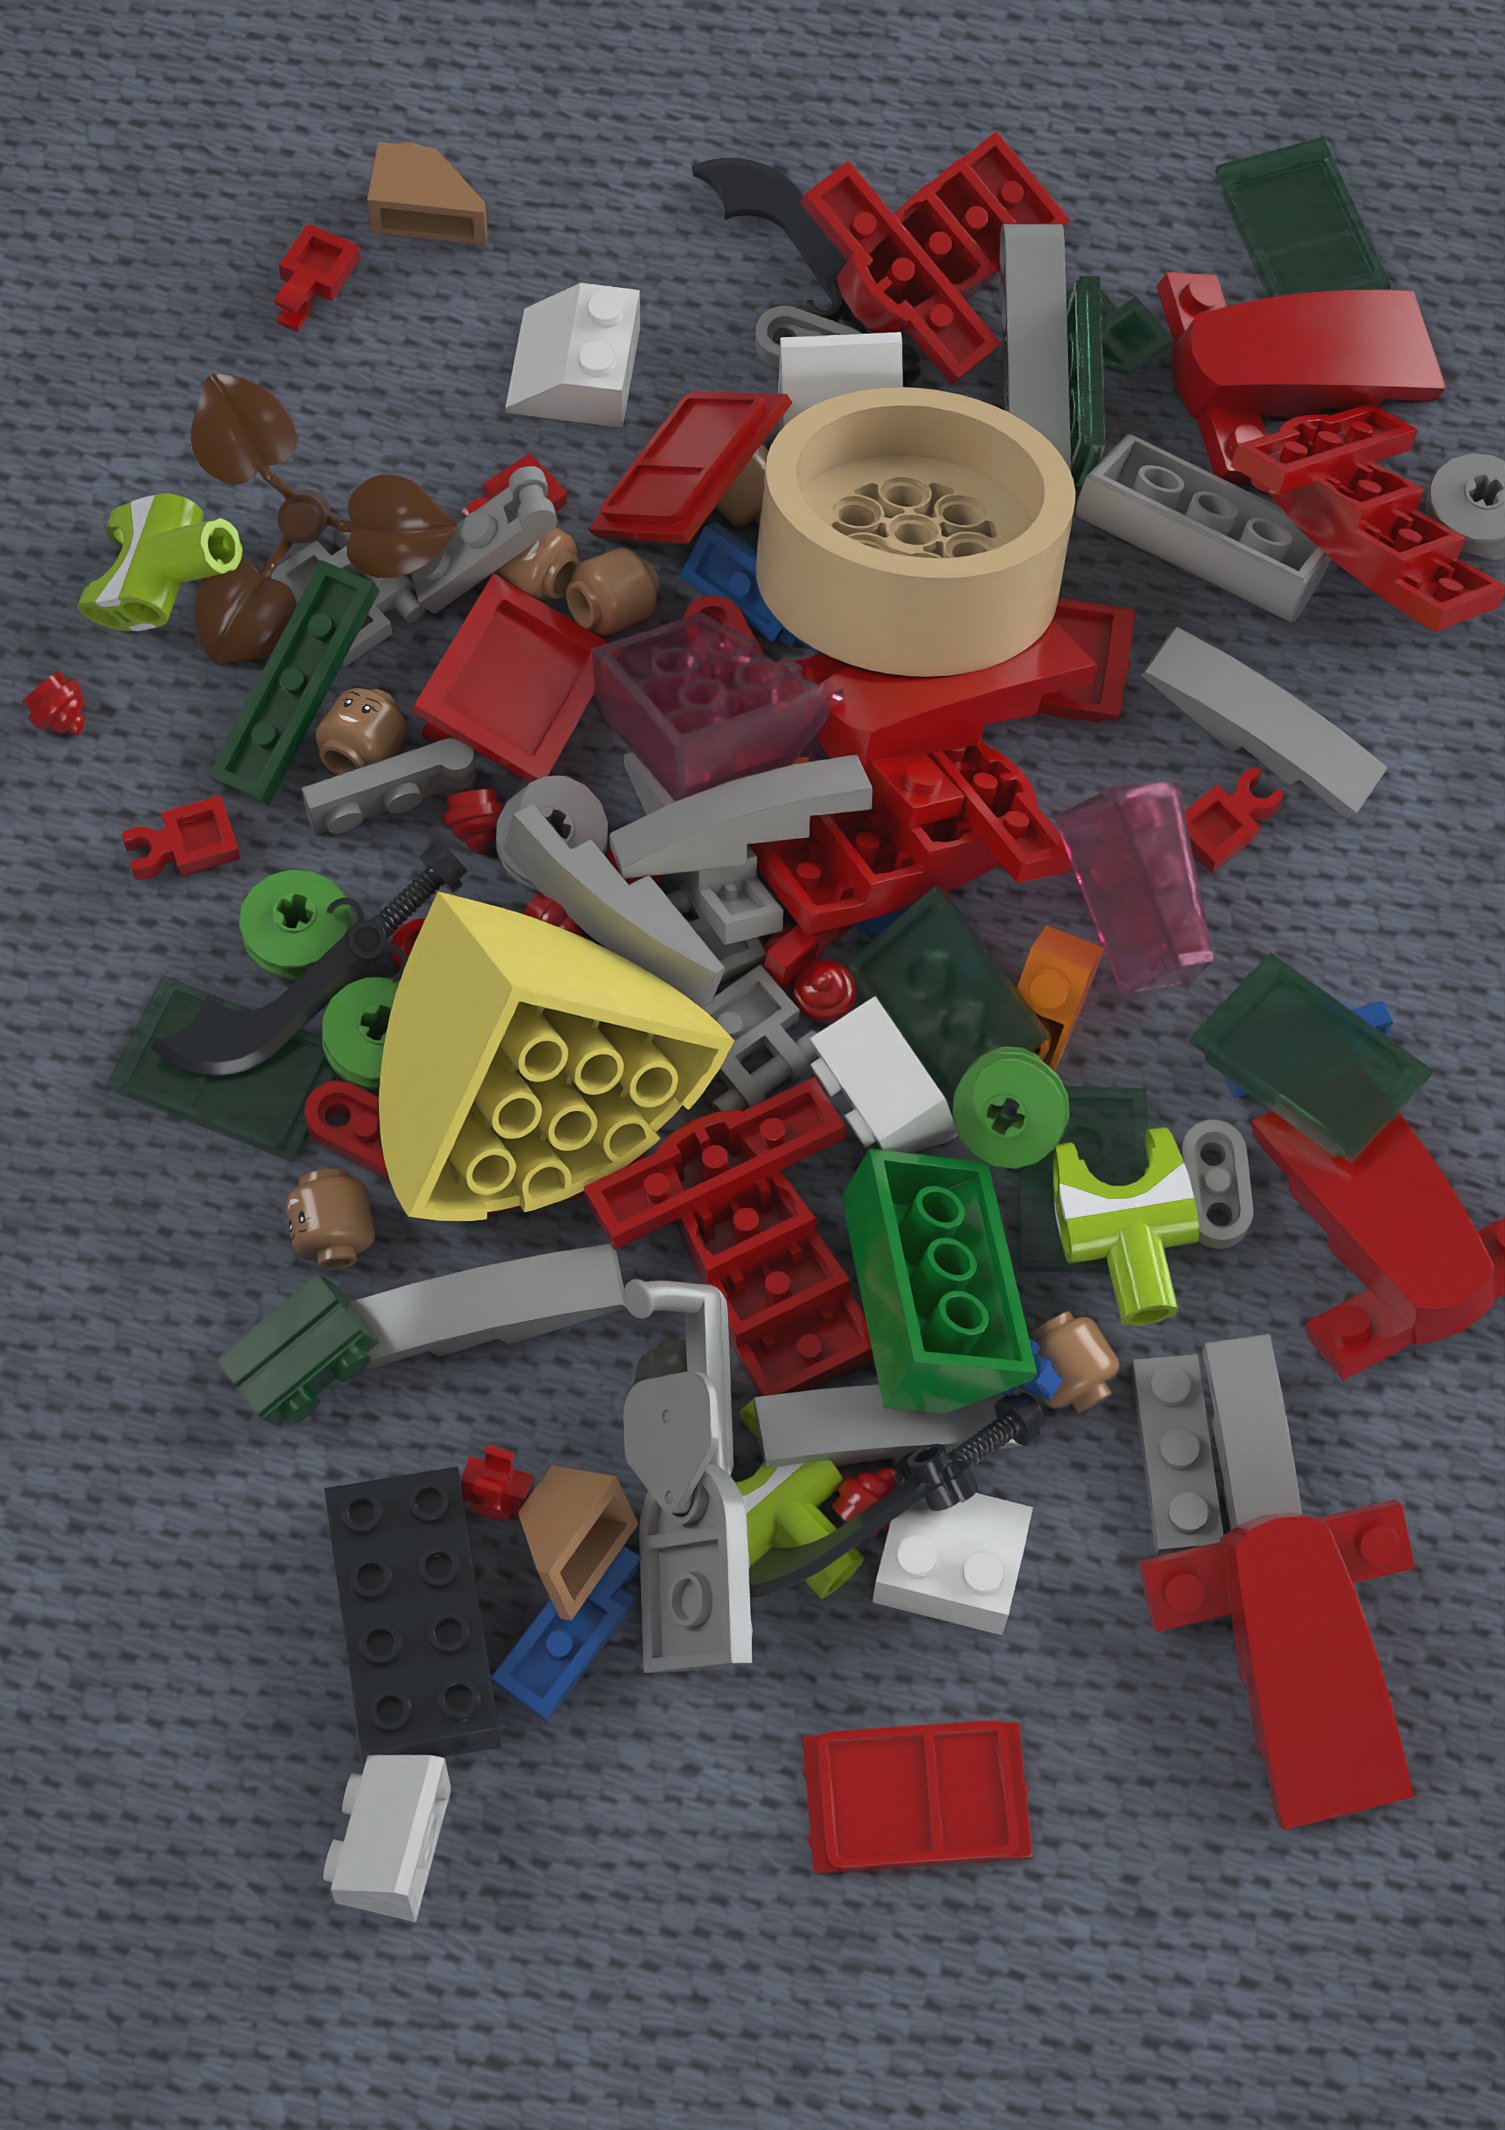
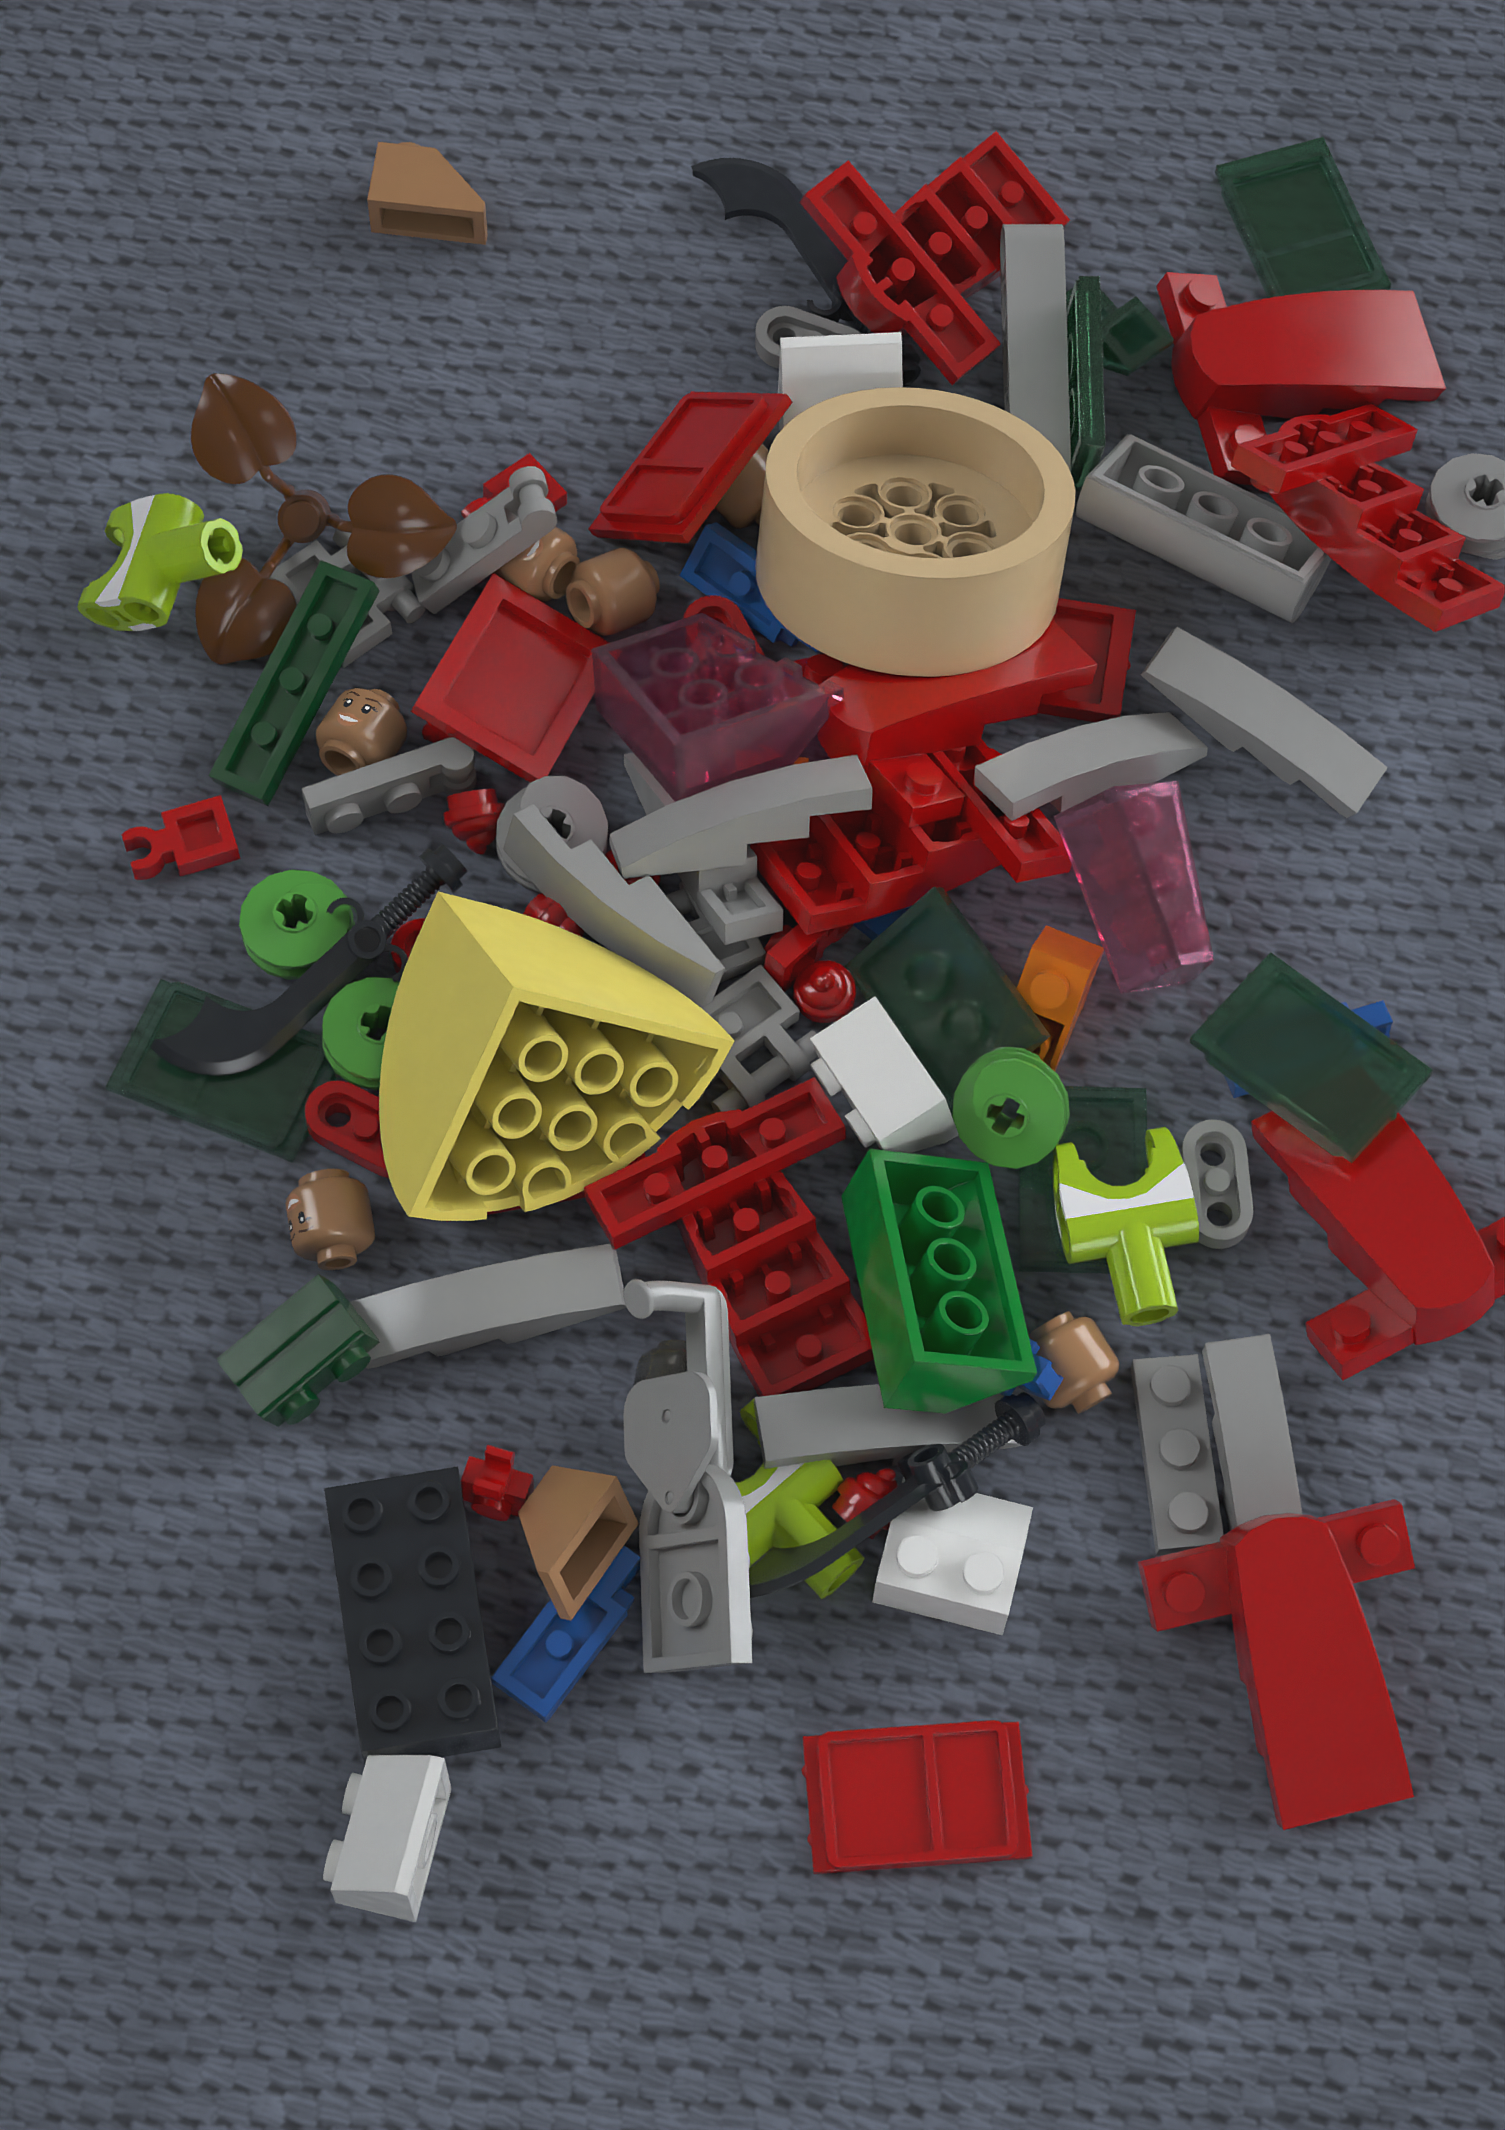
red plate [22,671,85,735] -> none
red plate [274,223,360,332] -> none
white slope [505,283,640,428] -> none
red plate [1170,767,1284,874] -> none
none -> light grey slope [974,712,1208,821]

